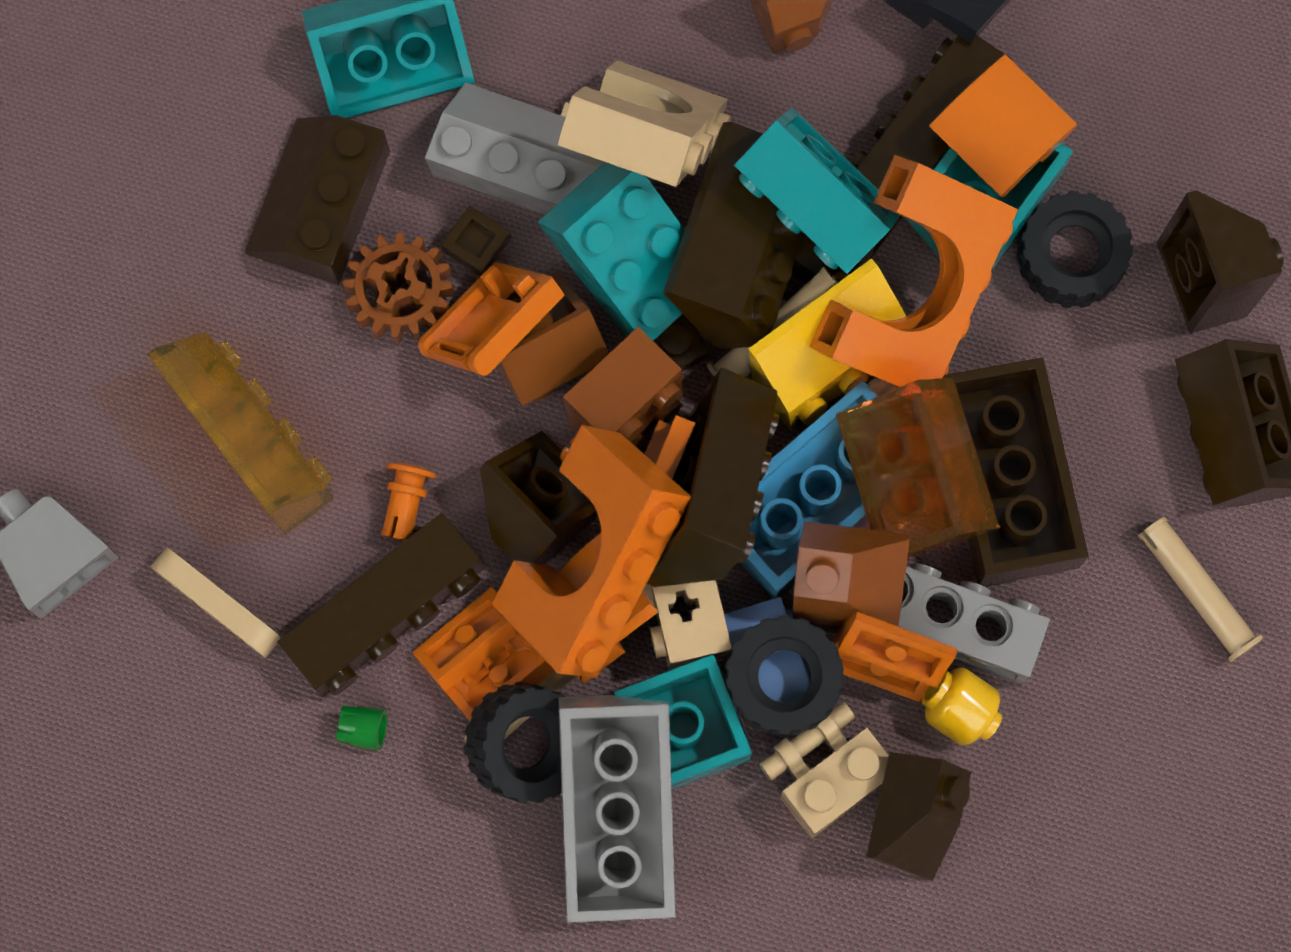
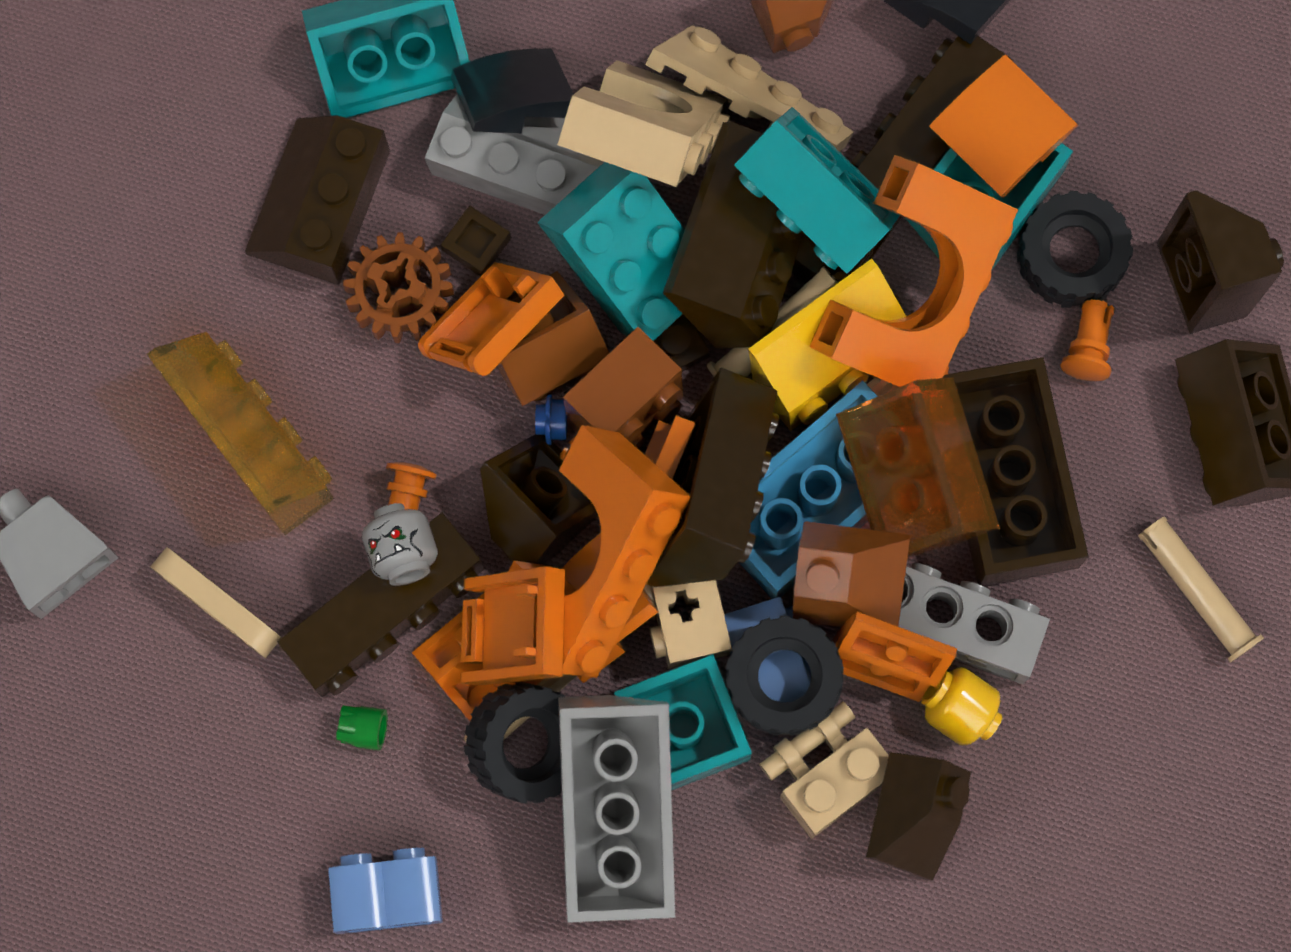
none -> medium blue brick [328,848,443,934]
none -> light grey head [362,503,438,586]
none -> black slope [451,48,573,133]
none -> orange container [461,566,565,685]
none -> blue plate [535,394,568,445]
none -> tan wing [645,25,854,152]
none -> orange pin [1060,300,1115,381]

